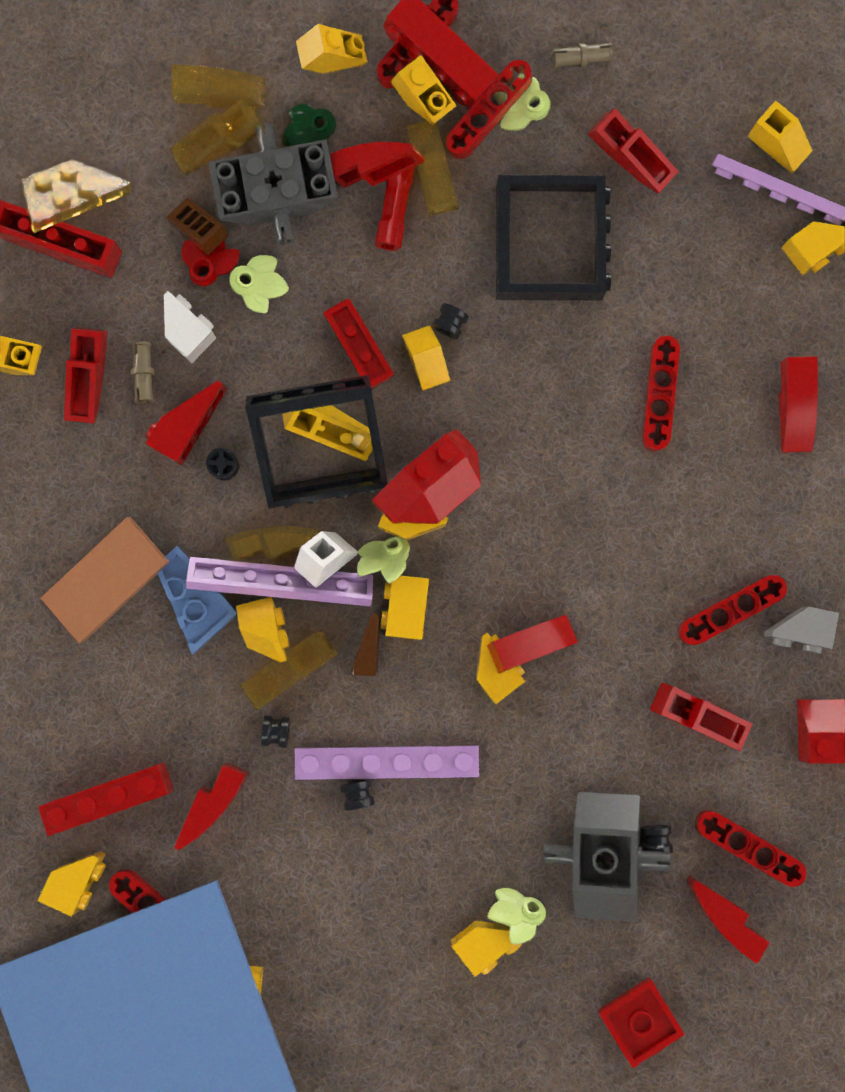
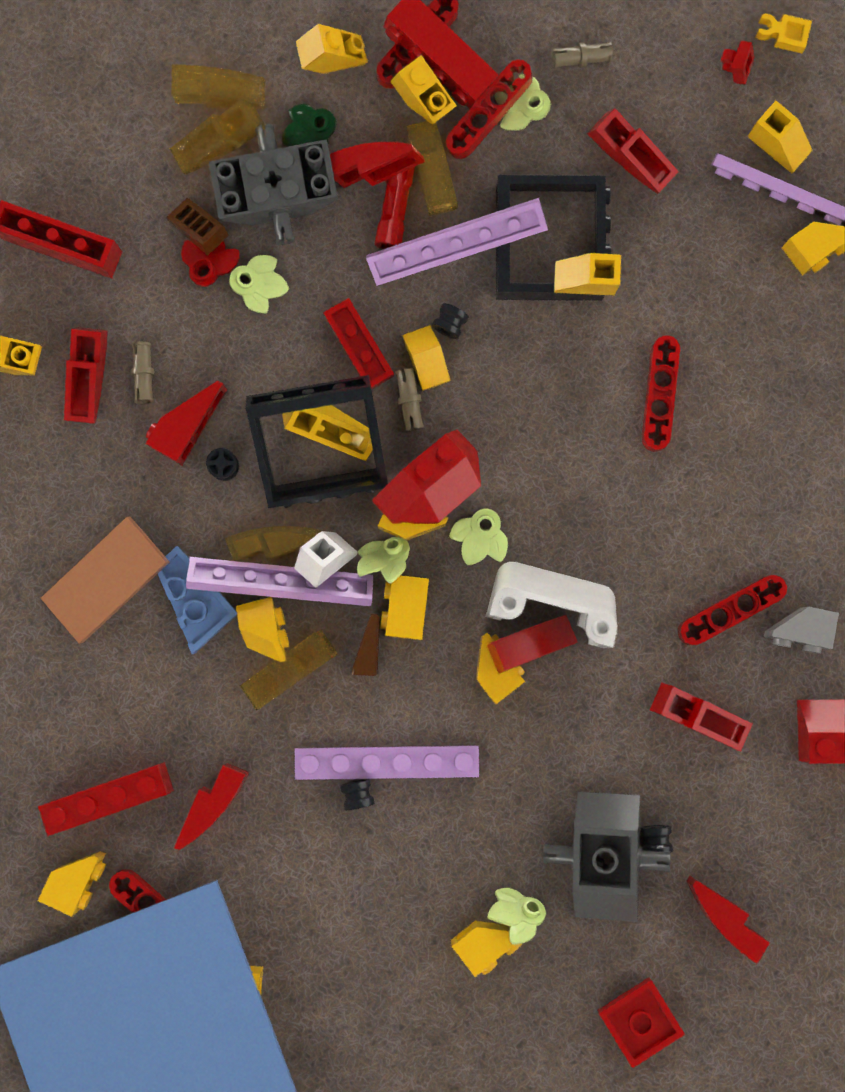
clear yellow wing [21,159,131,233] -> none
white slope [164,291,216,363] -> none
black wheel [261,715,290,748] -> none
red beam [695,810,807,887] -> none
red slope [779,356,818,453] -> none
none -> lavender plate [366,198,548,286]
none -> dark tan pin [395,368,424,431]
none -> yellowish green plate [449,508,508,565]
none -> white windscreen [486,562,617,648]
none -> yellow slope [554,253,621,296]
none -> red tile [720,41,755,85]
none -> yellow plate [755,14,812,54]

